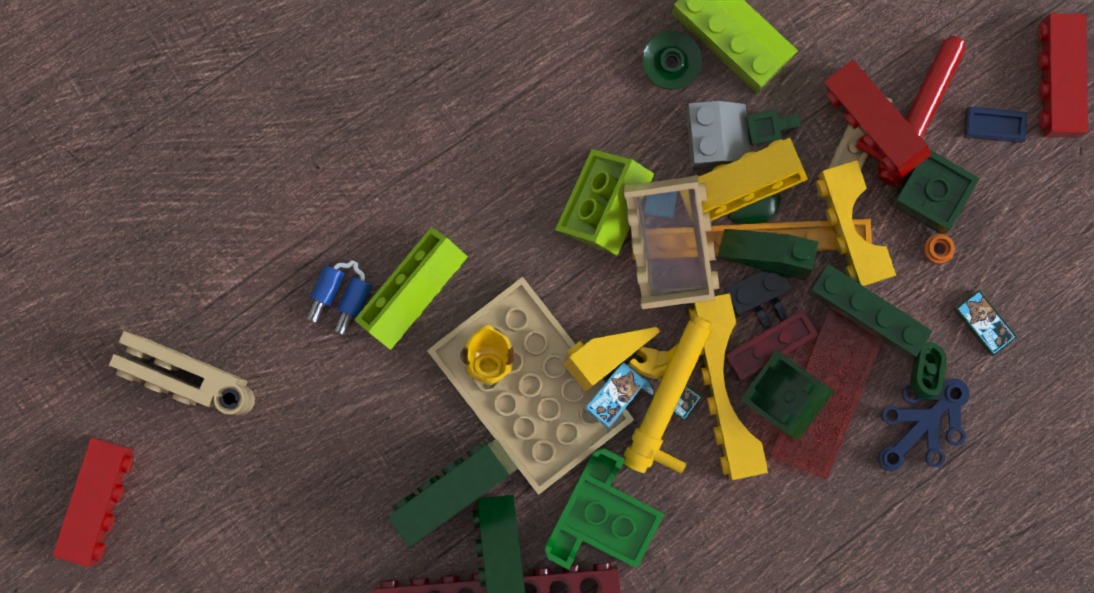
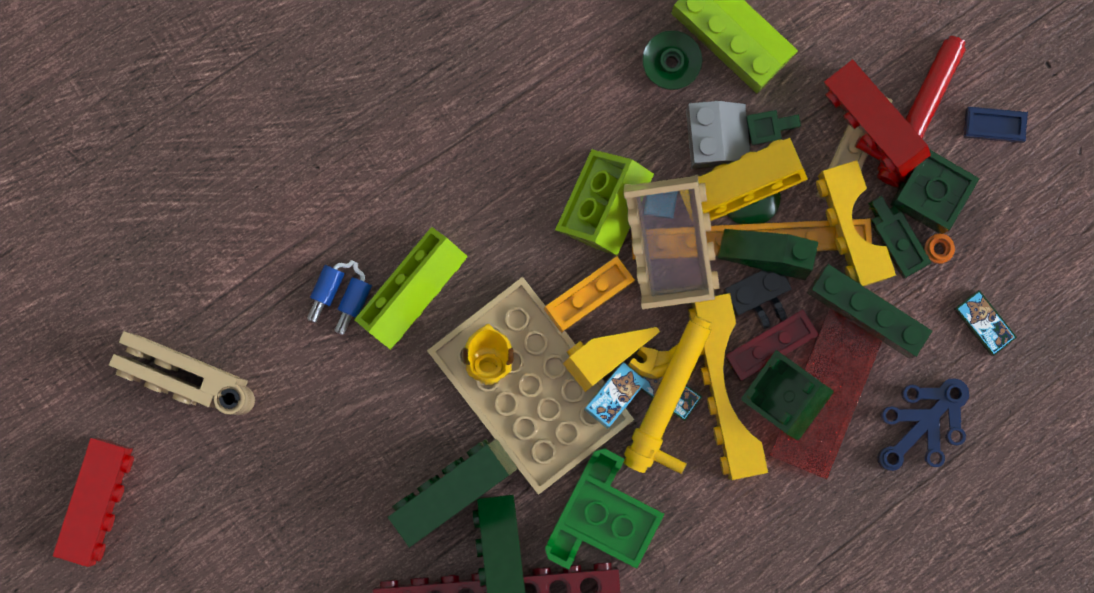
dark green plate [910,342,947,400] -> none
red brick [1038,13,1088,138] -> none
none -> light orange plate [544,256,635,333]
none -> dark green hinge [868,196,931,279]

